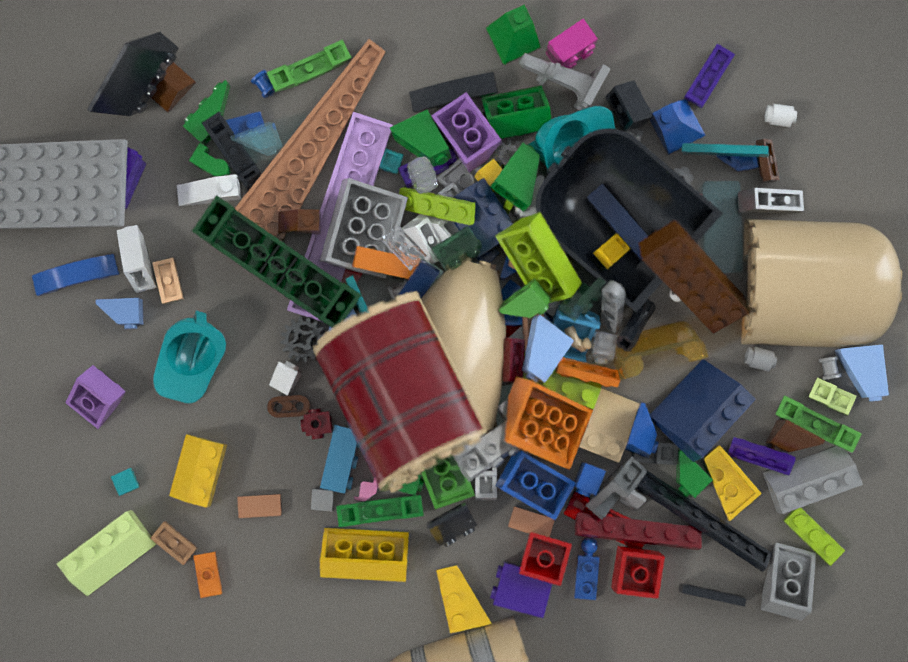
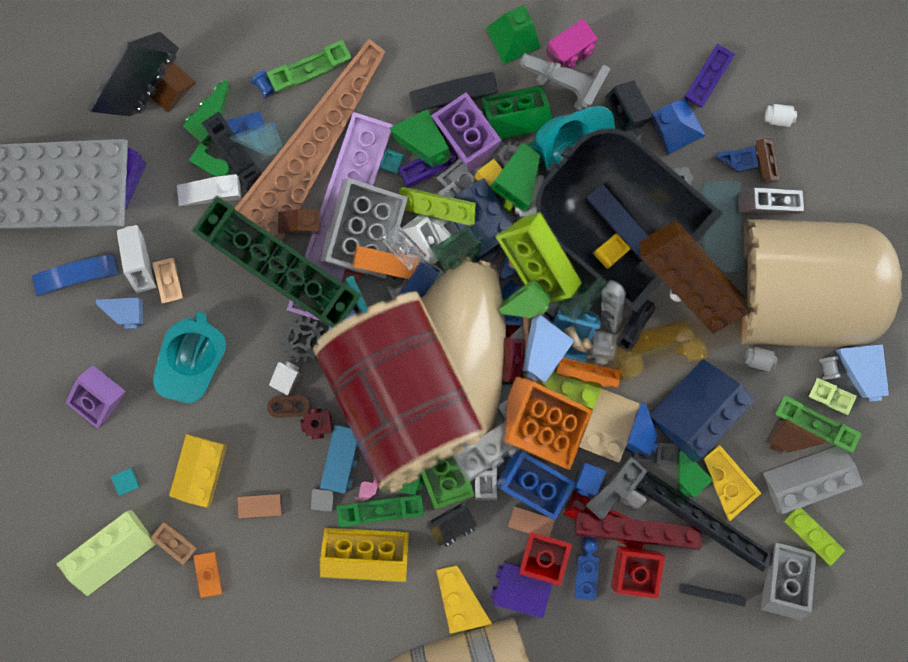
clear gear [407,156,438,194] -> none
teal tile [682,143,769,157] -> none
dark purple plate [728,437,796,475] -> none

